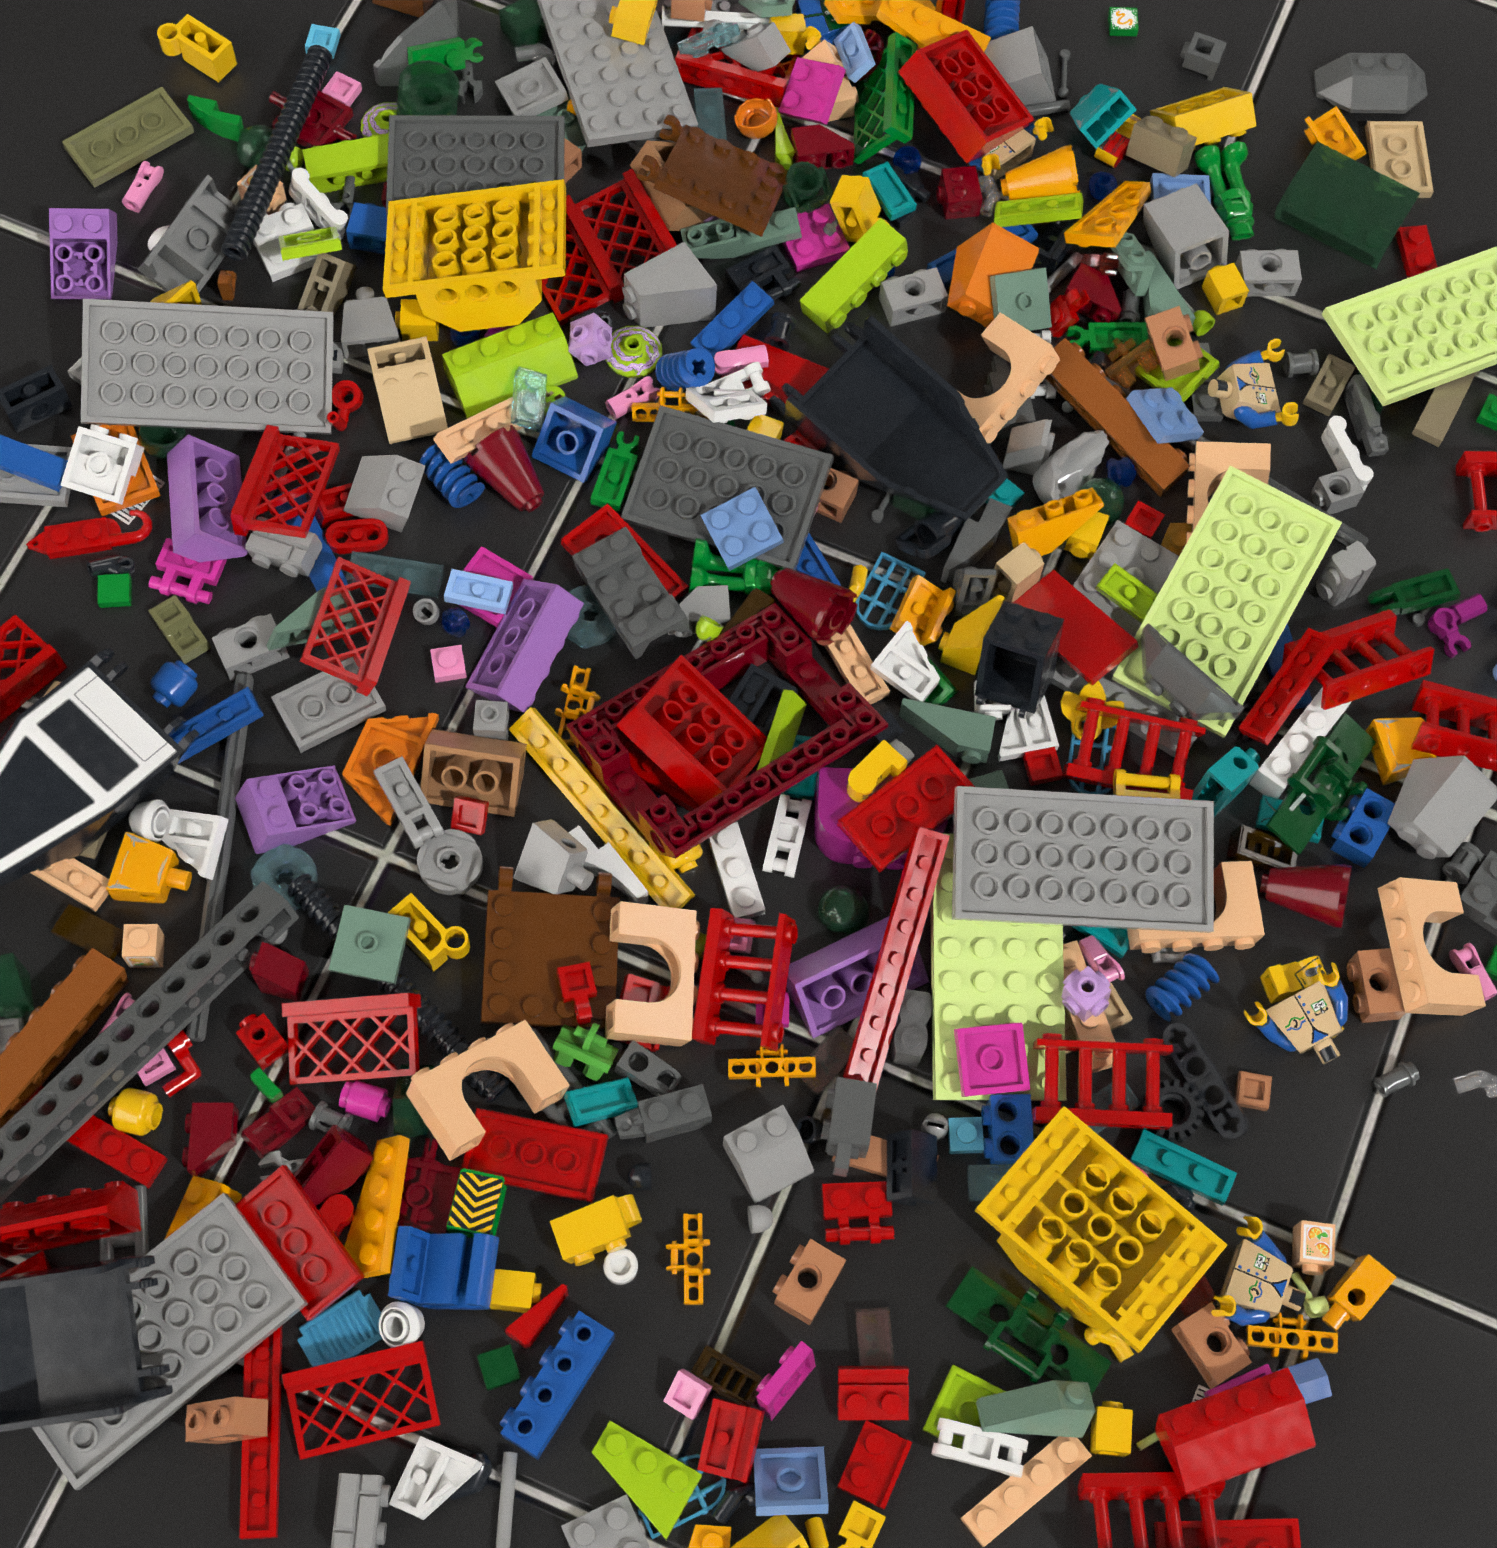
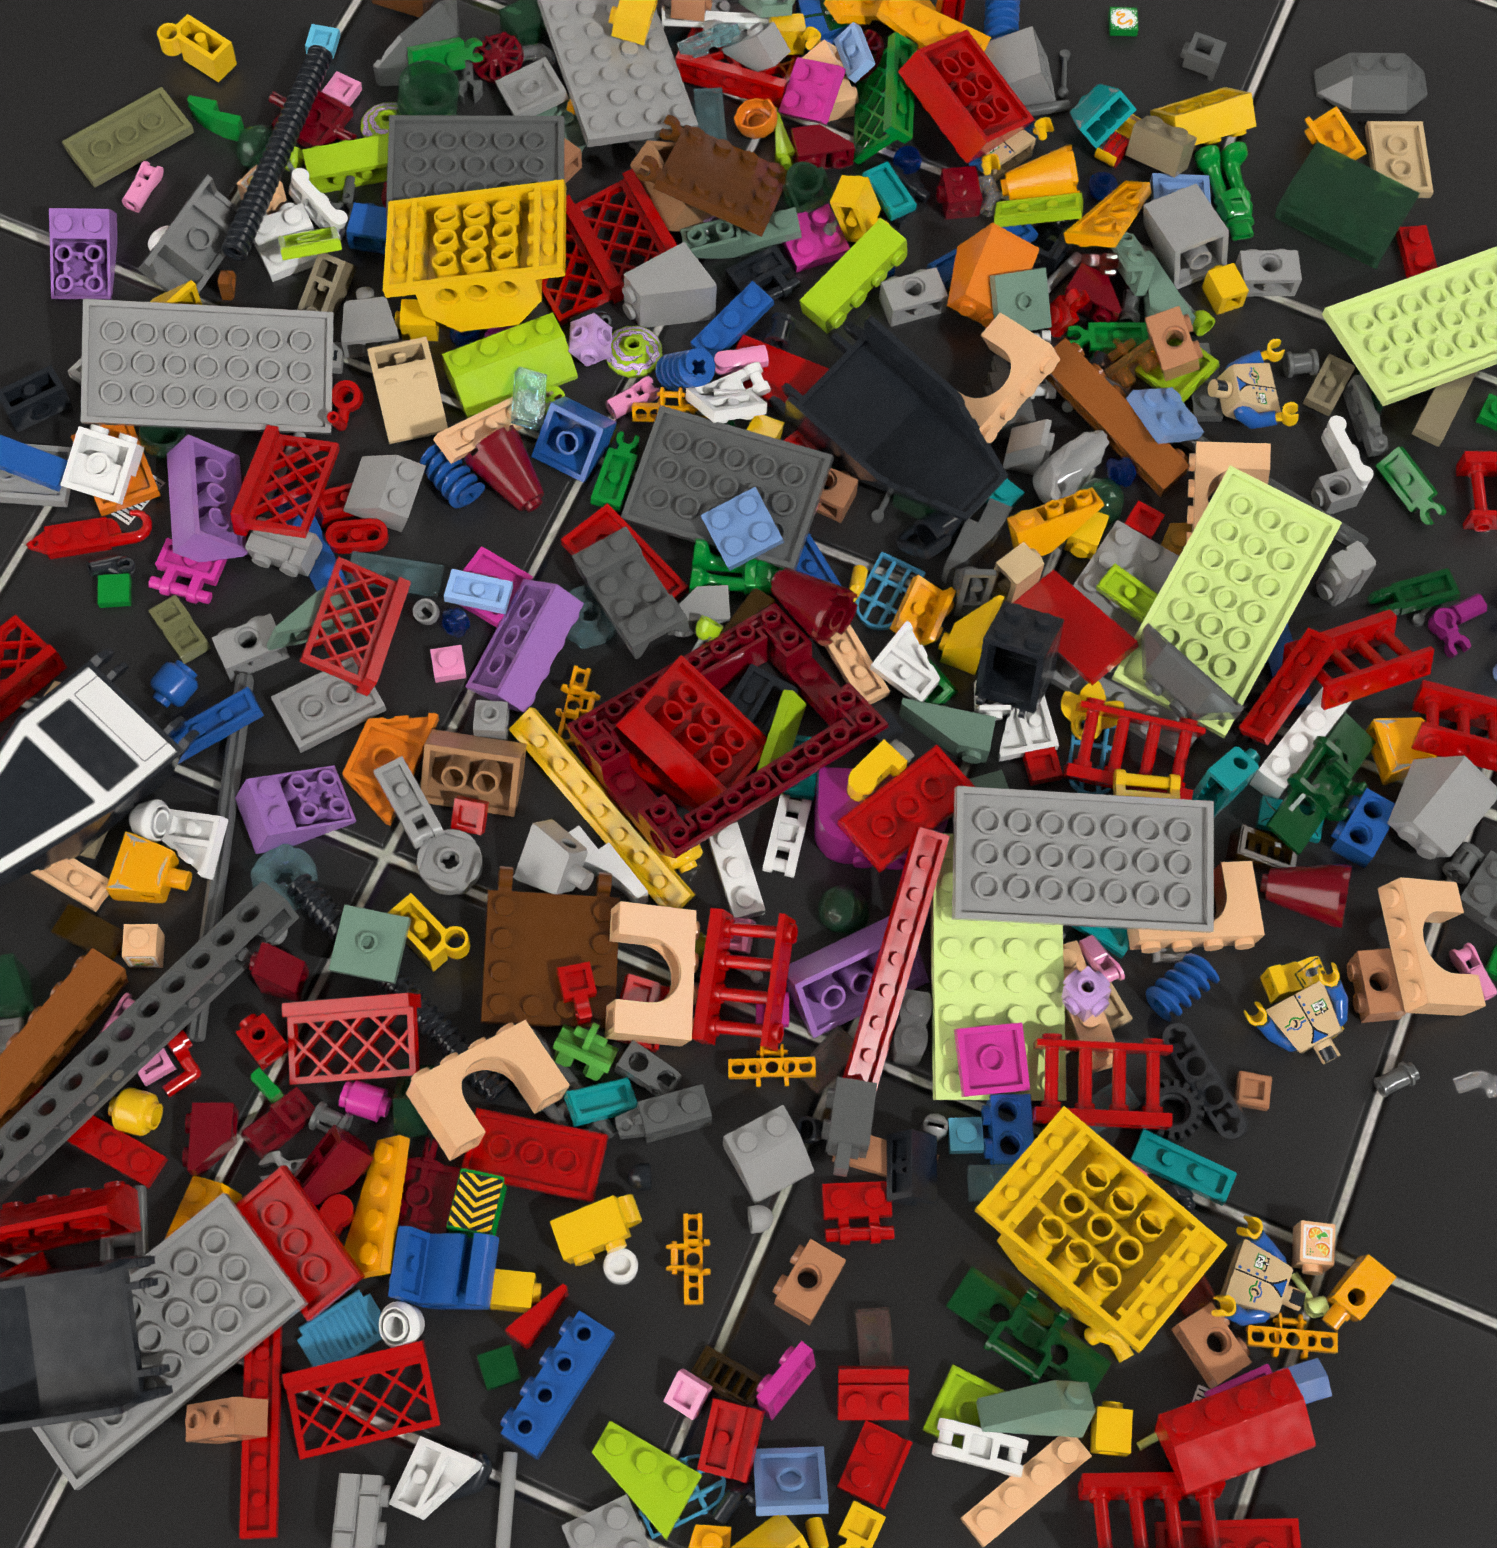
none -> dark red wheel [472,32,524,83]
none -> green plate [1376,446,1446,525]

